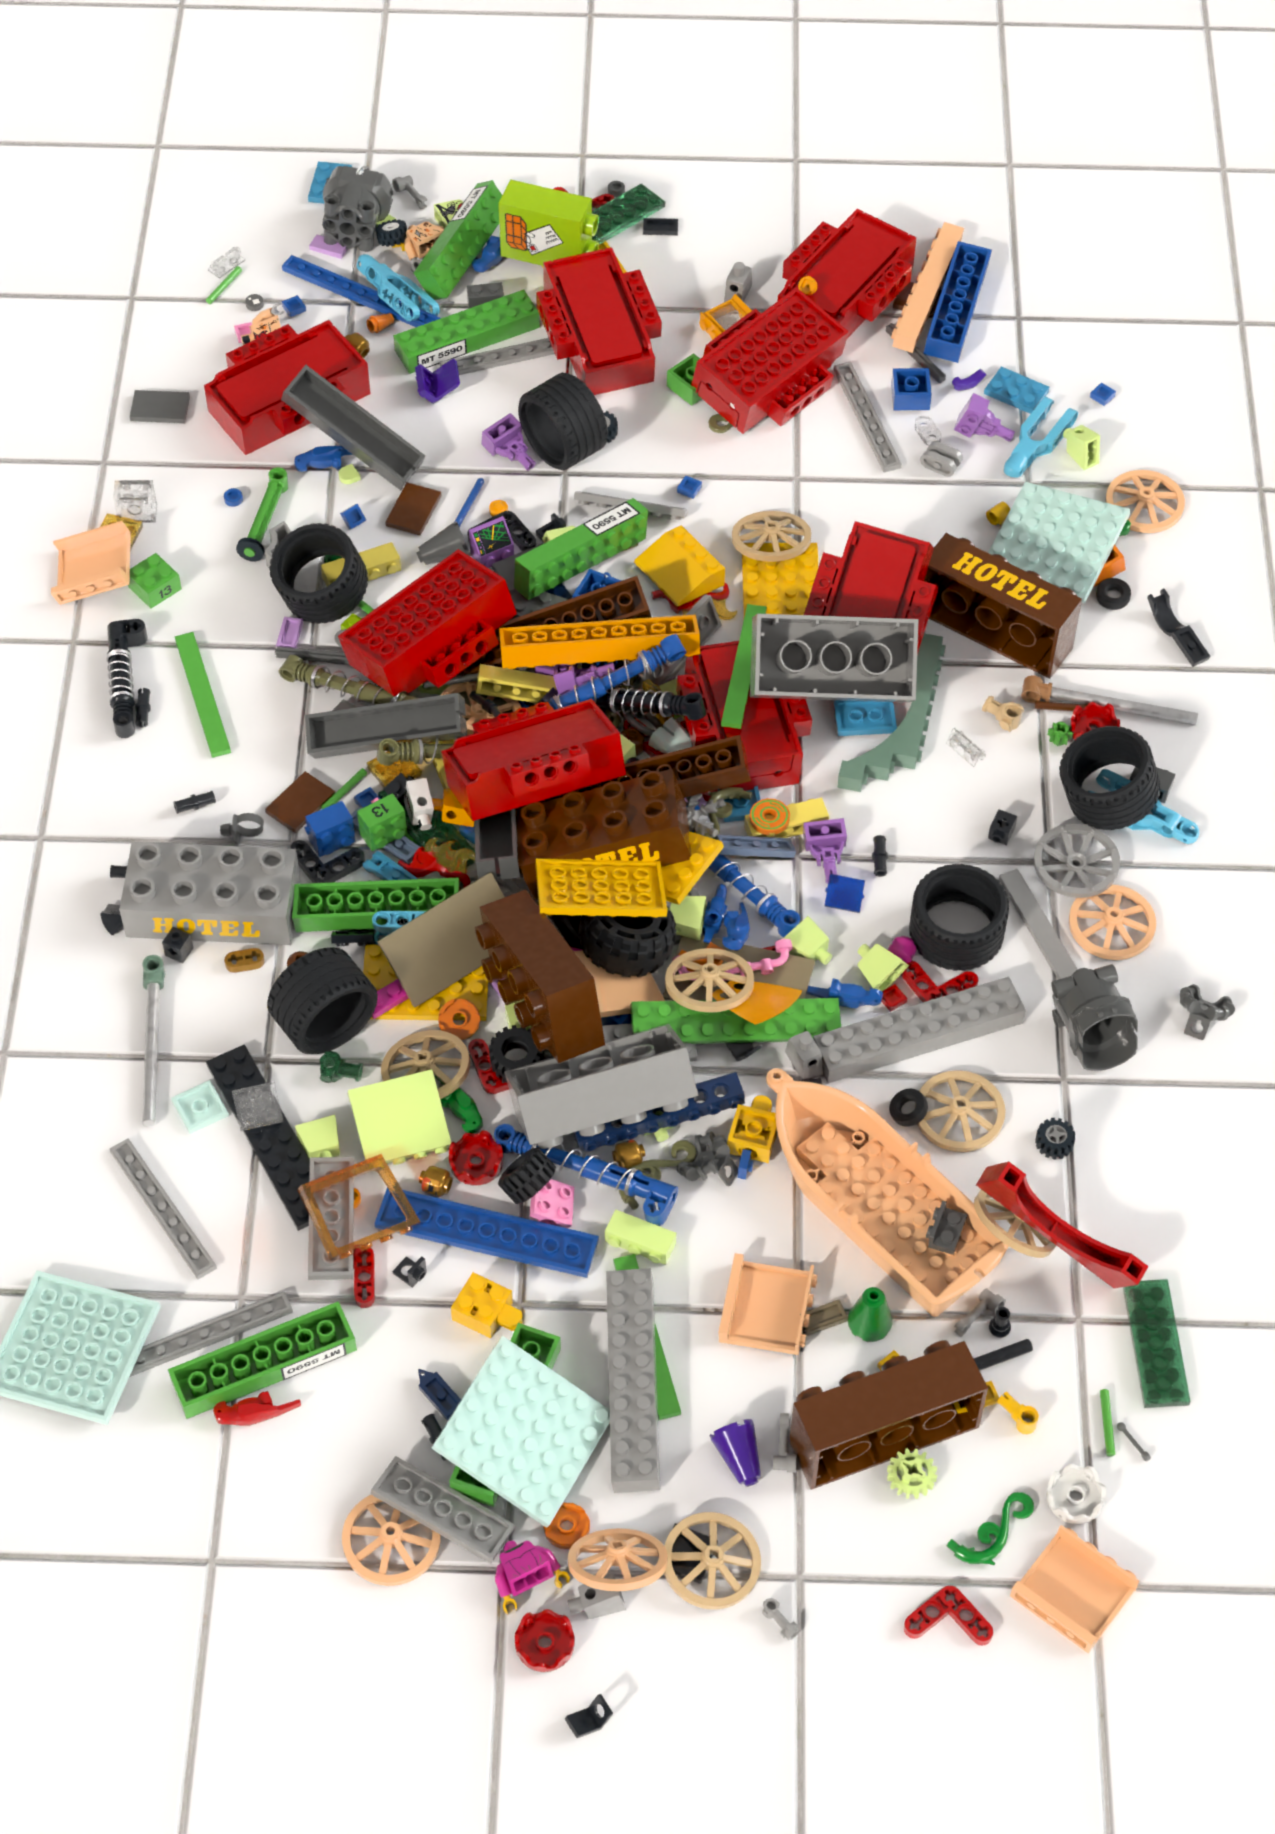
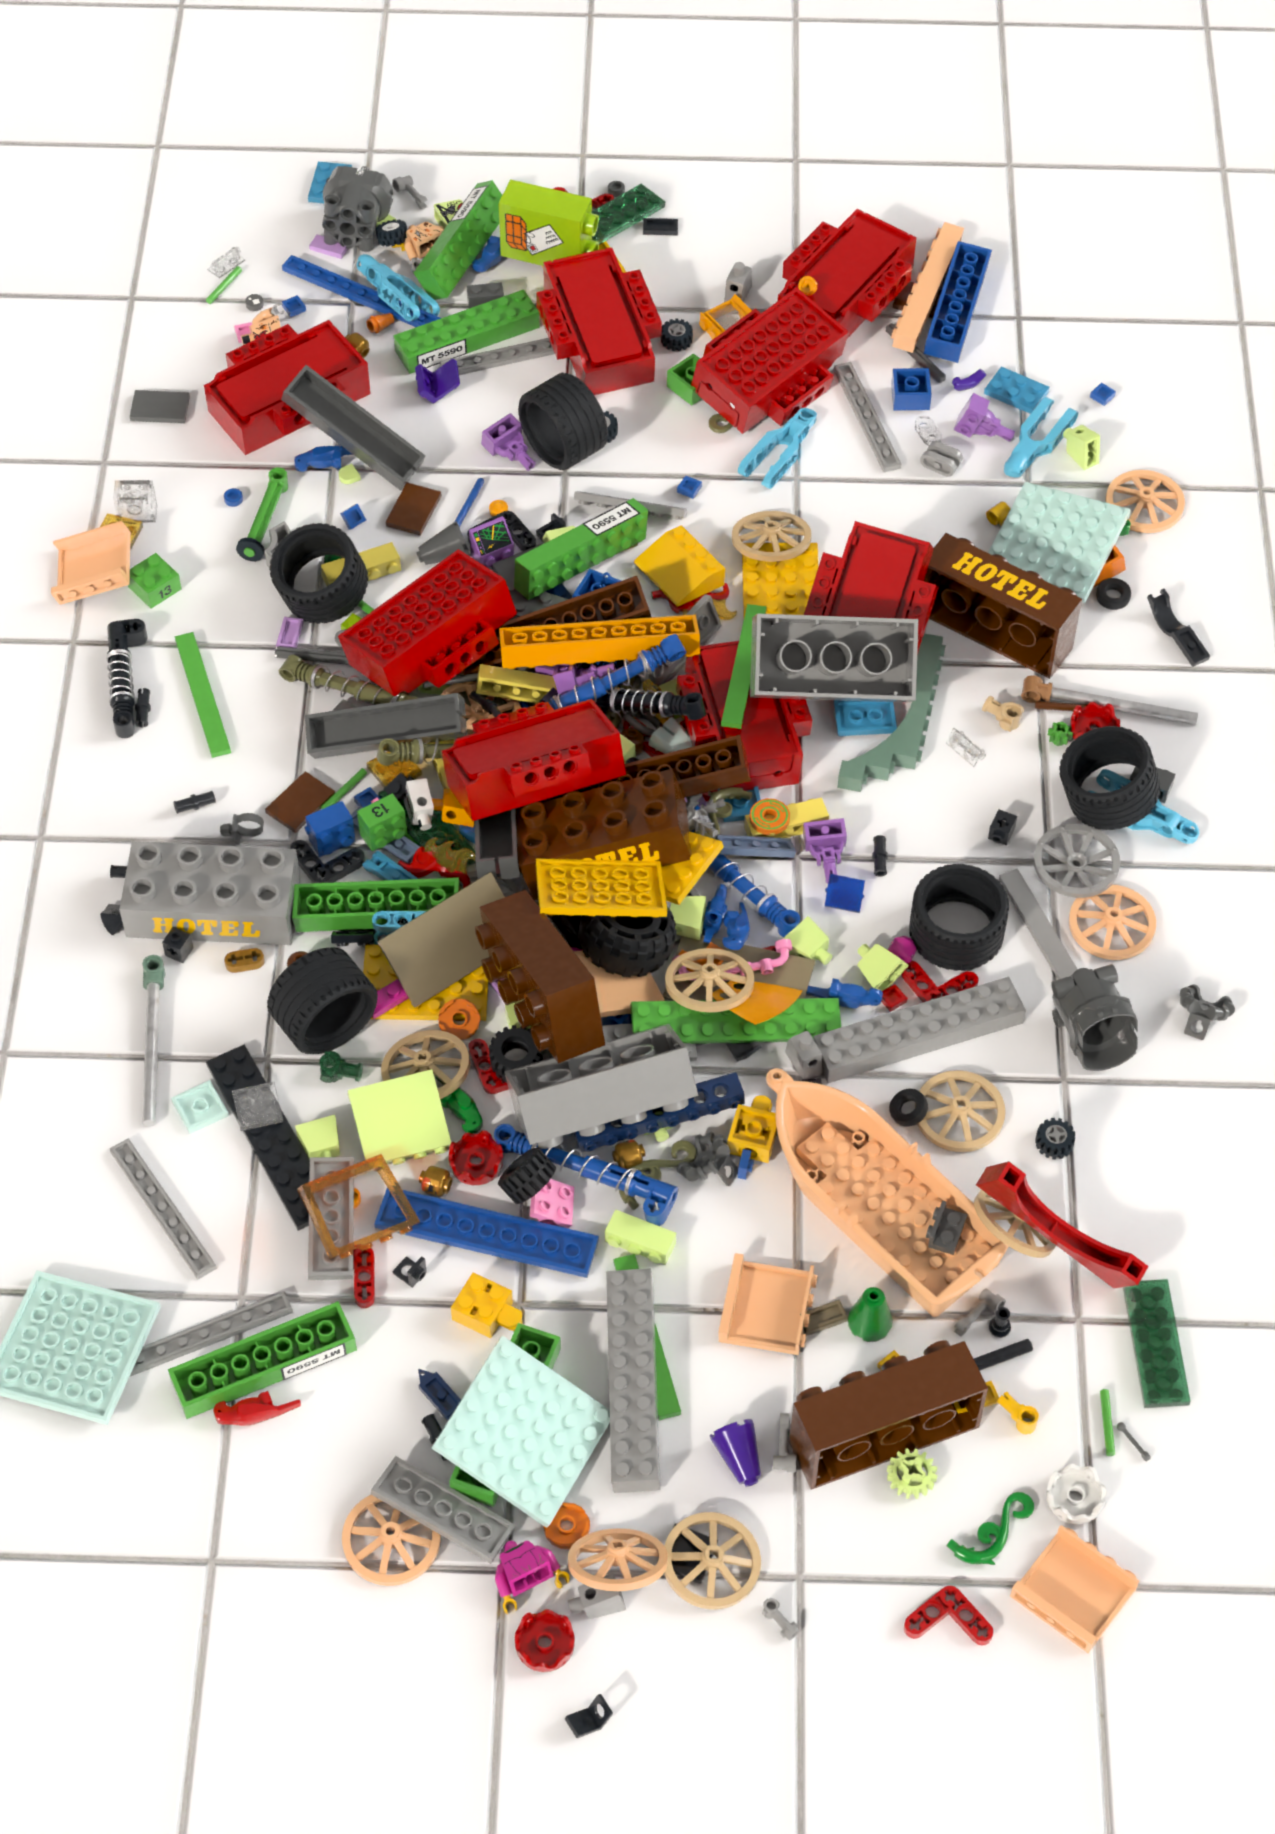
none -> black wheel [661,318,693,352]
none -> medium azure piece [738,408,817,489]

